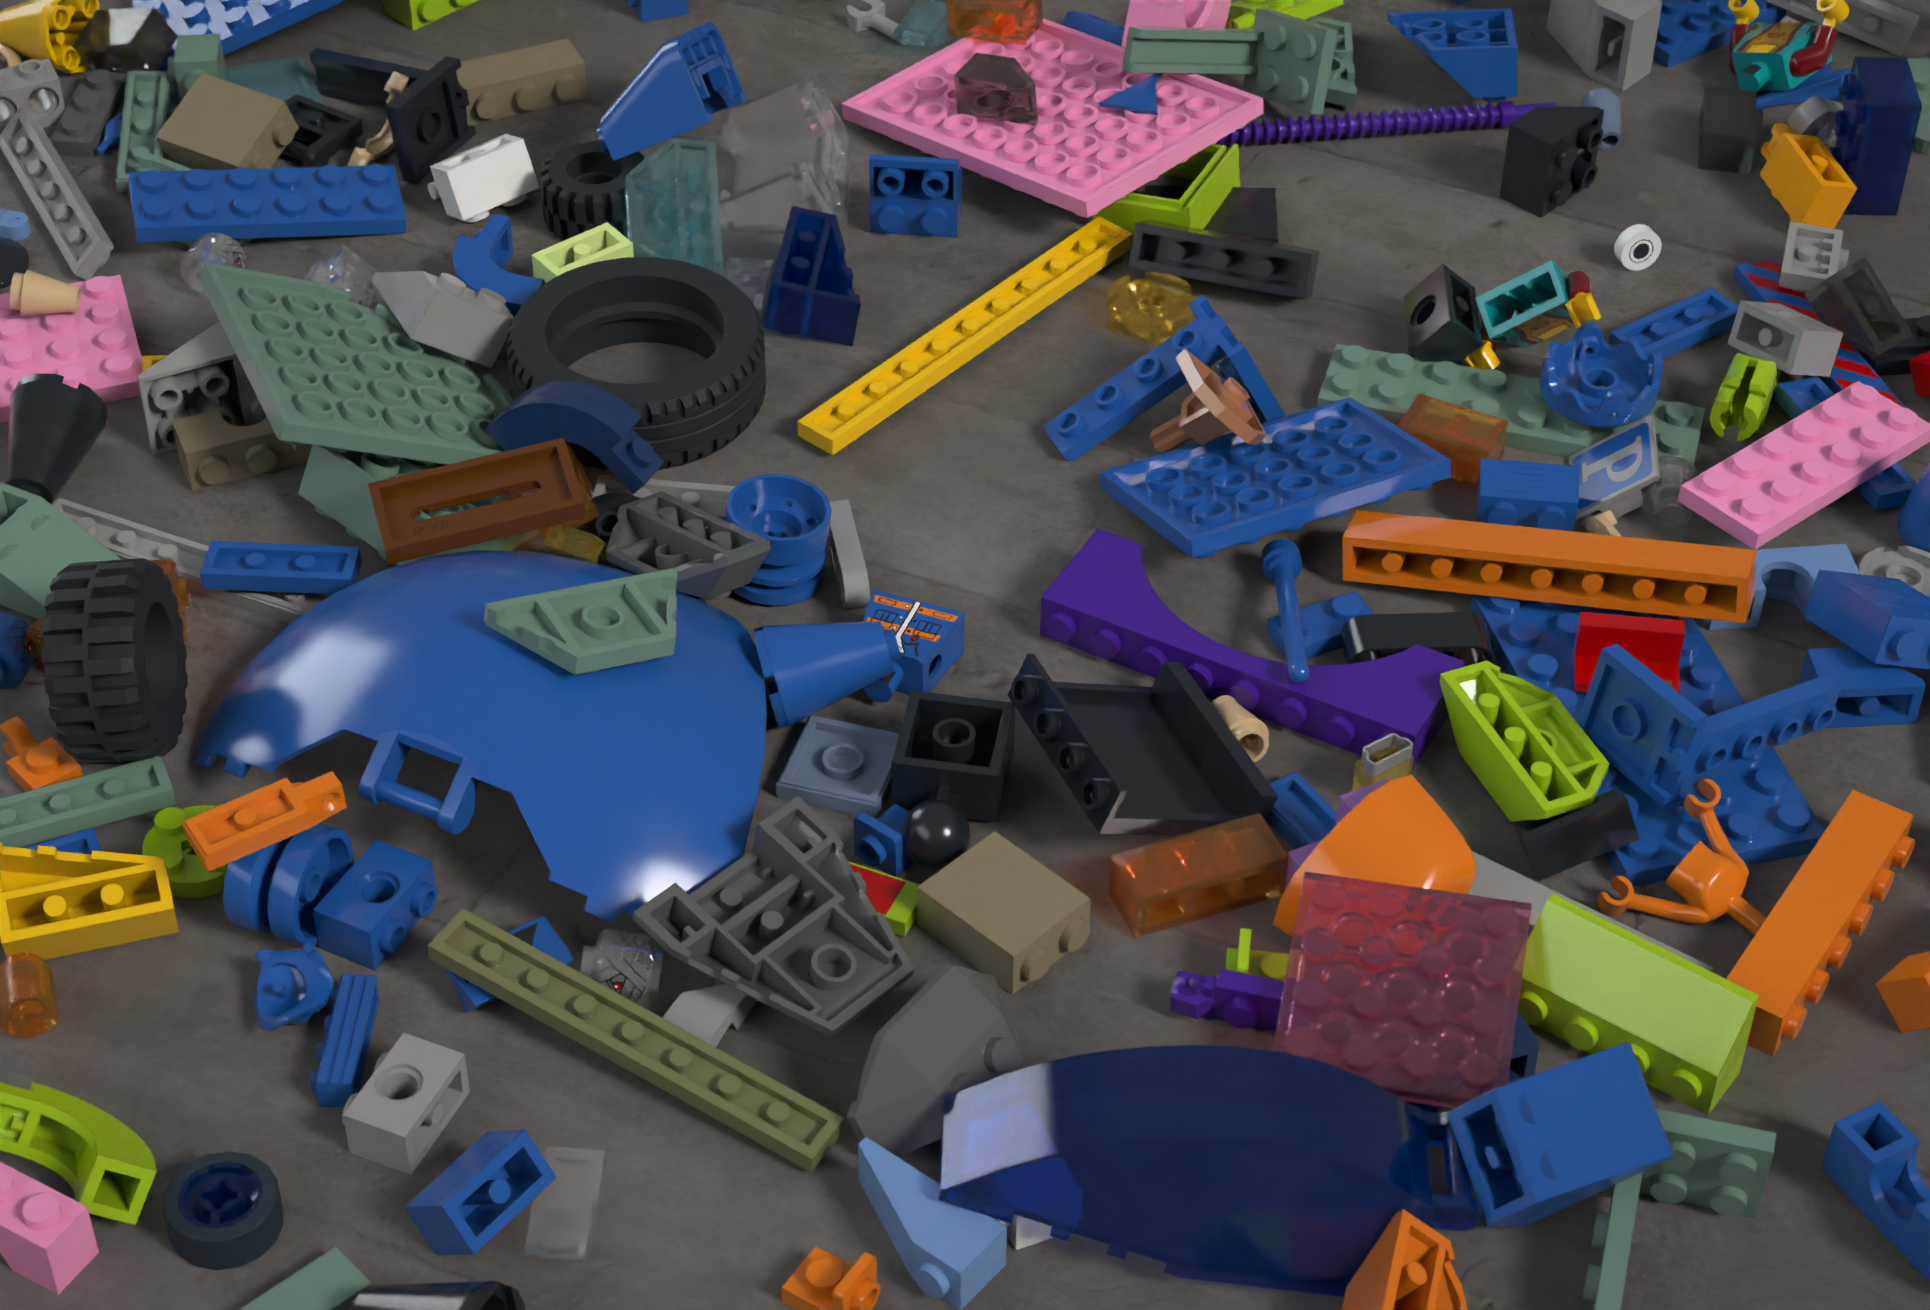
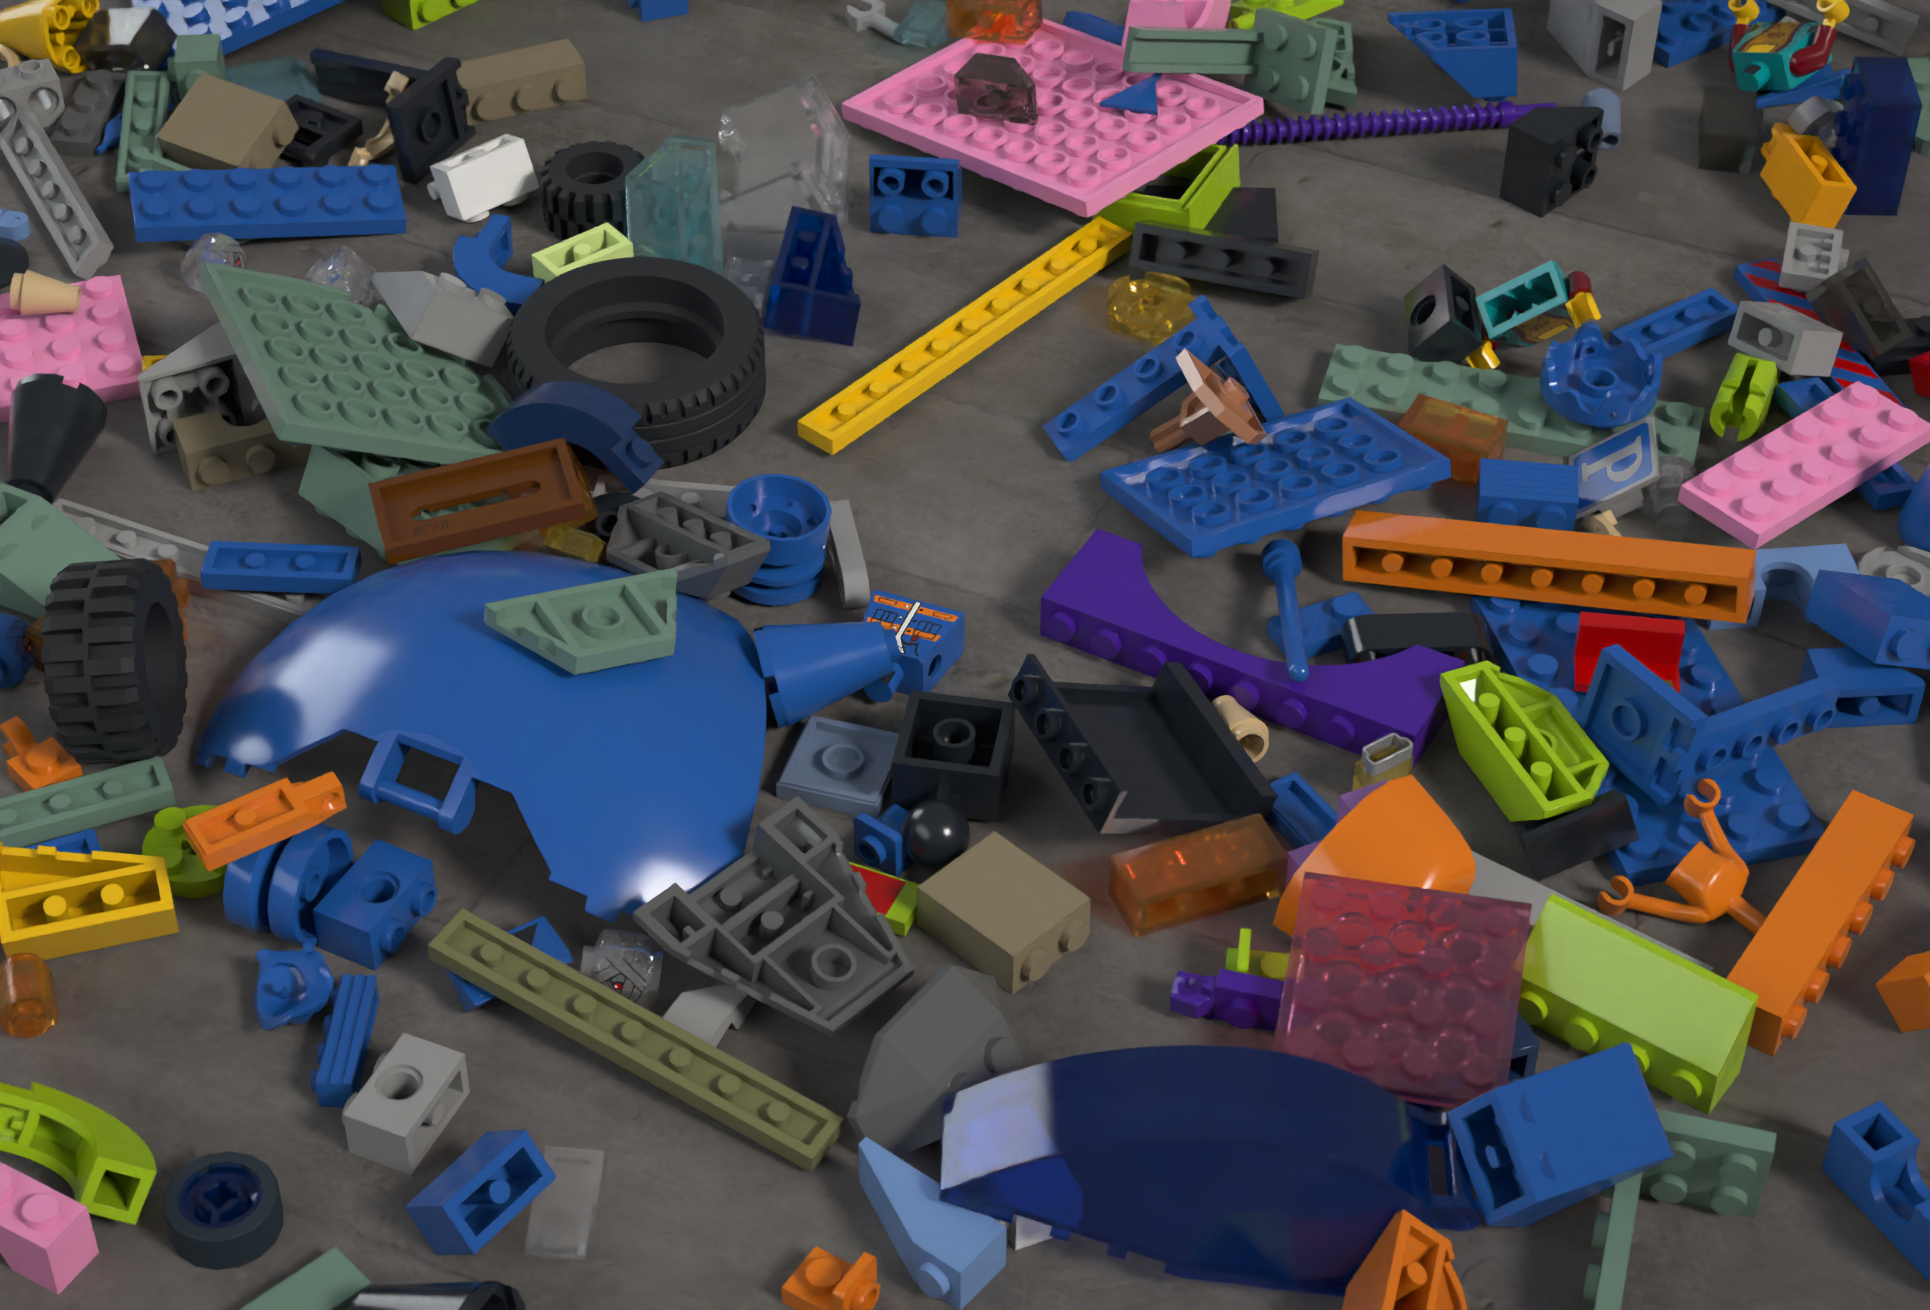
blue windscreen [596,22,747,161] -> none
white tile [1614,224,1662,271] -> none

